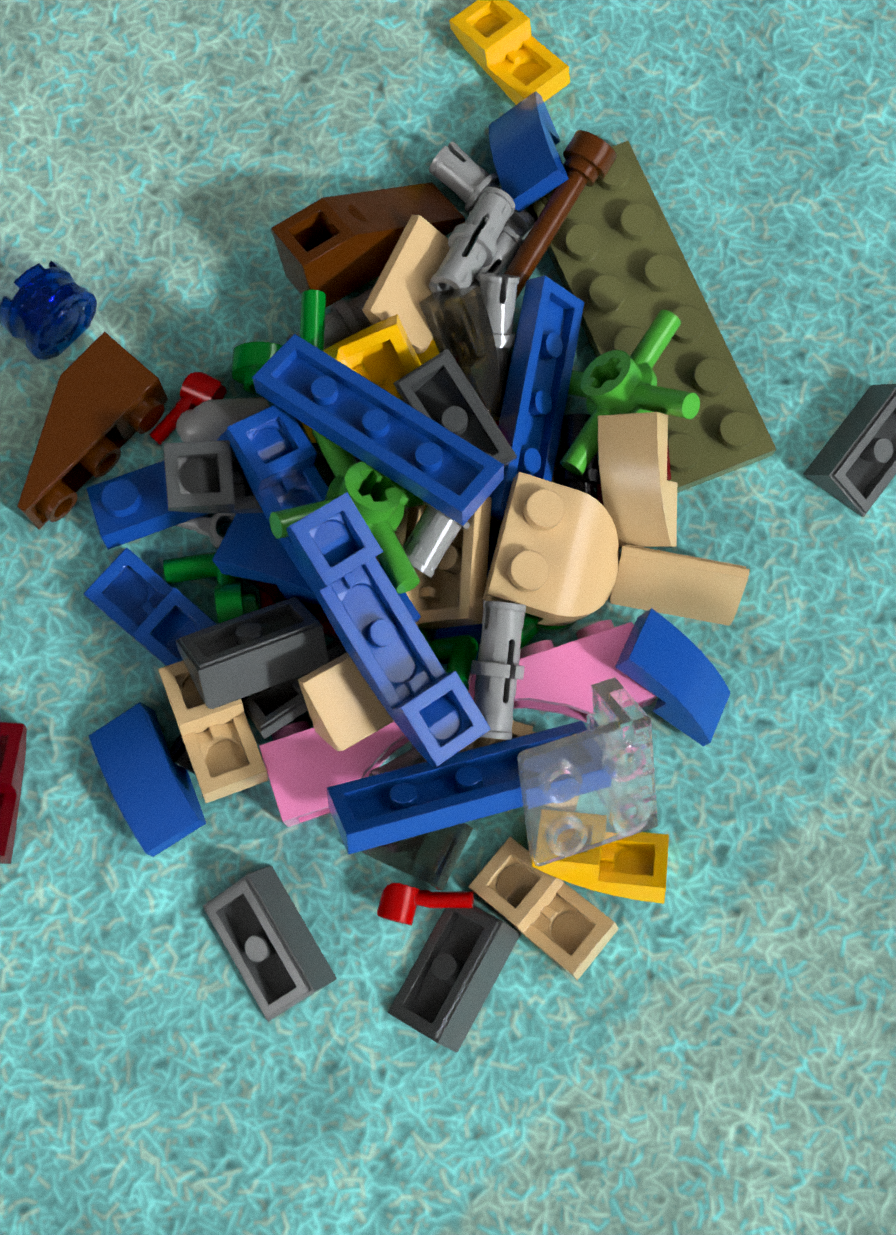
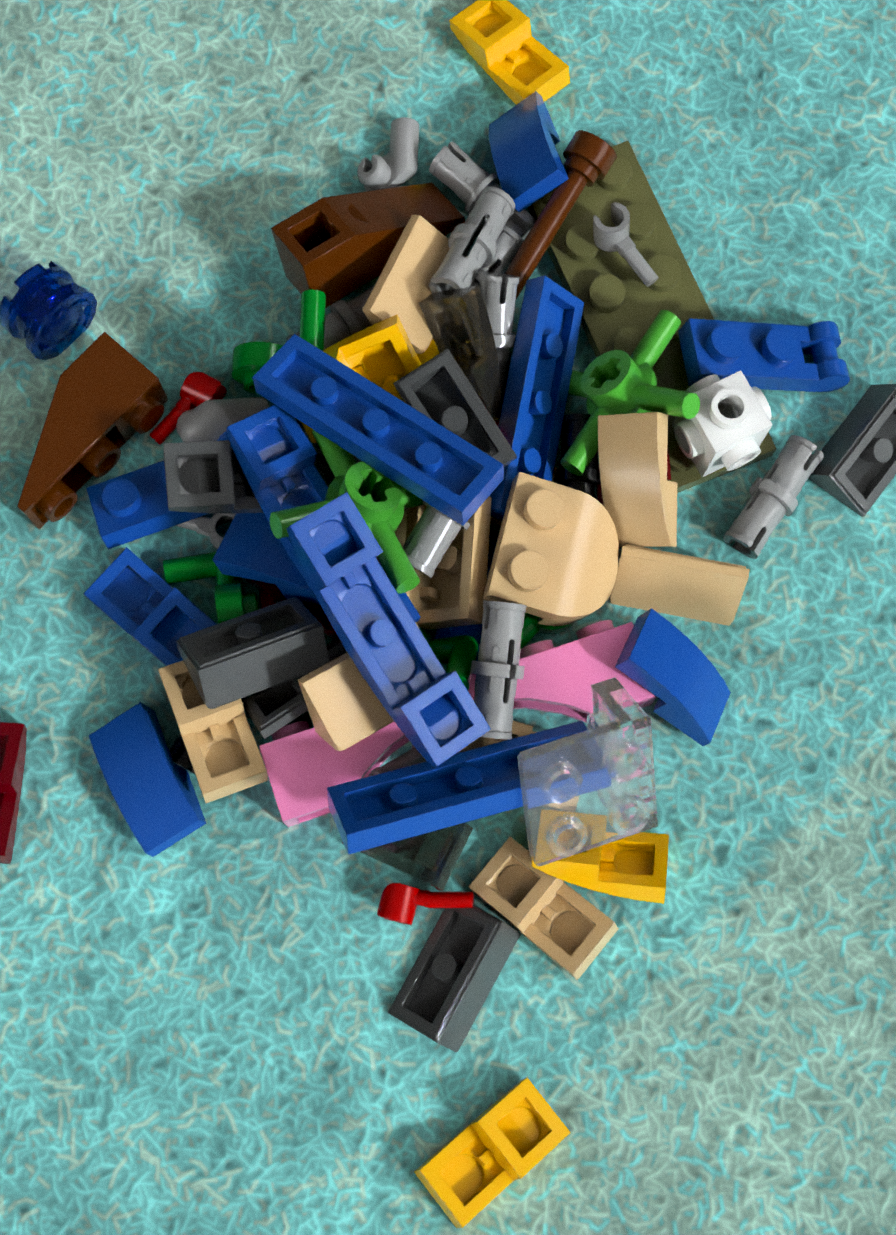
dark grey slope [203,866,337,1022] -> none
none -> light grey arm [357,117,419,191]
none -> yellow slope [414,1077,571,1229]
none -> light grey hand [593,202,659,287]
none -> white brick [672,370,773,477]
none -> blue plate [678,318,850,392]
none -> light grey pin [723,435,824,559]

